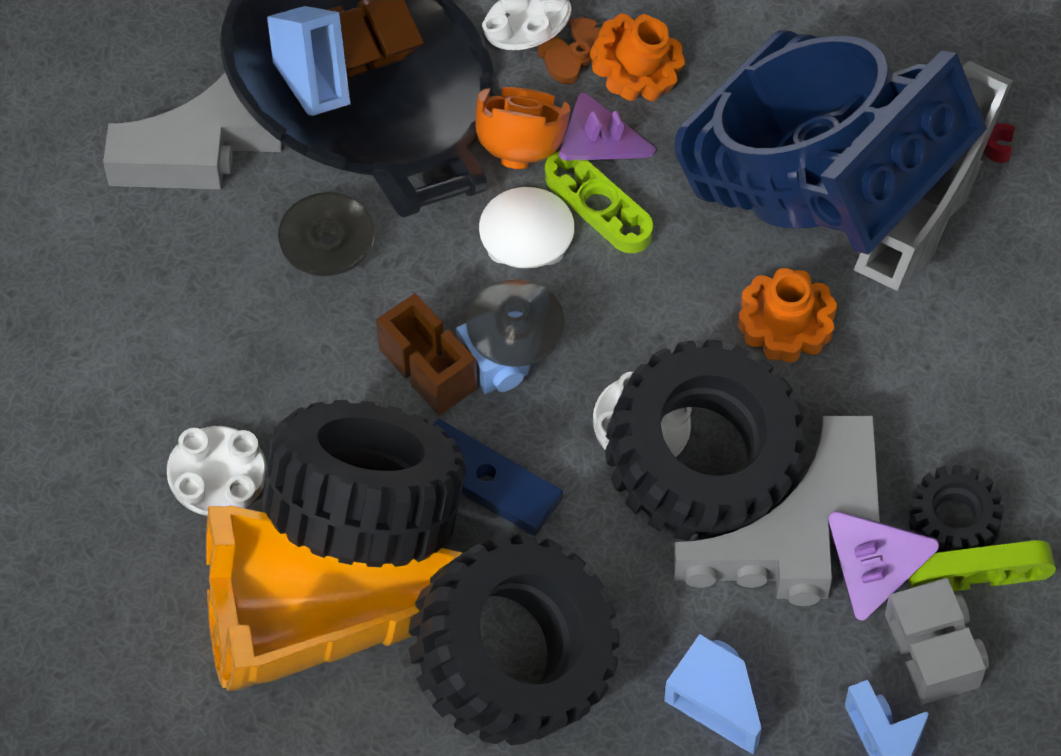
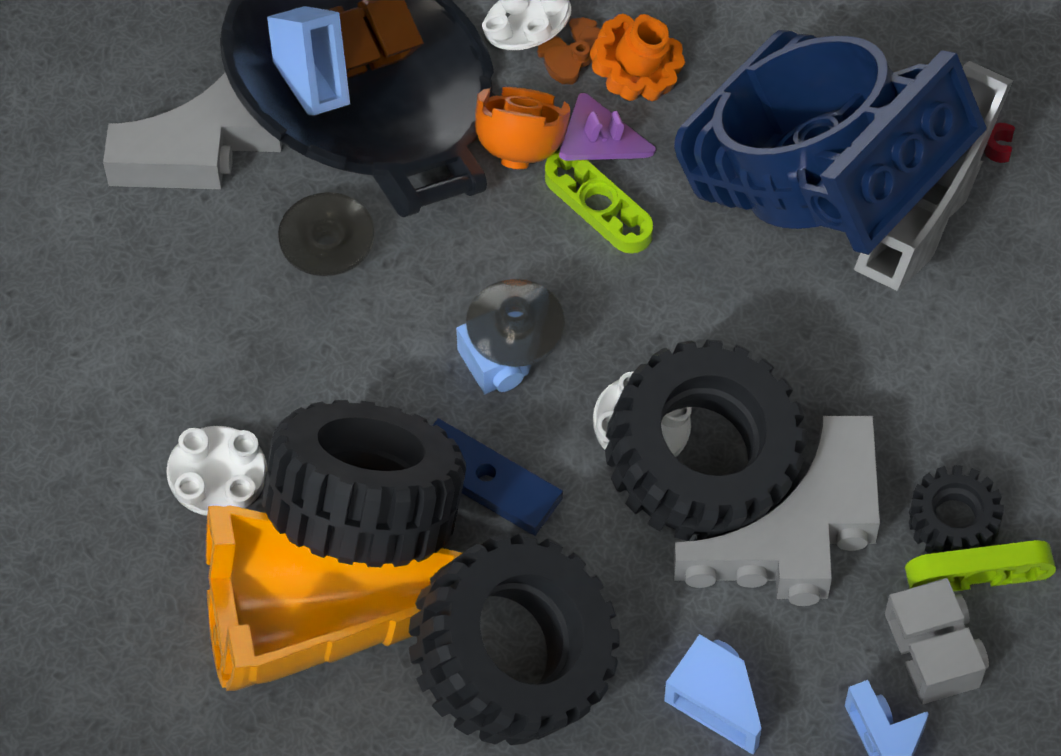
reddish brown piece [376,293,478,416] -> none
white dish [479,187,574,268] -> none
orange plant [738,268,837,363] -> none
piece [828,511,939,620] -> none

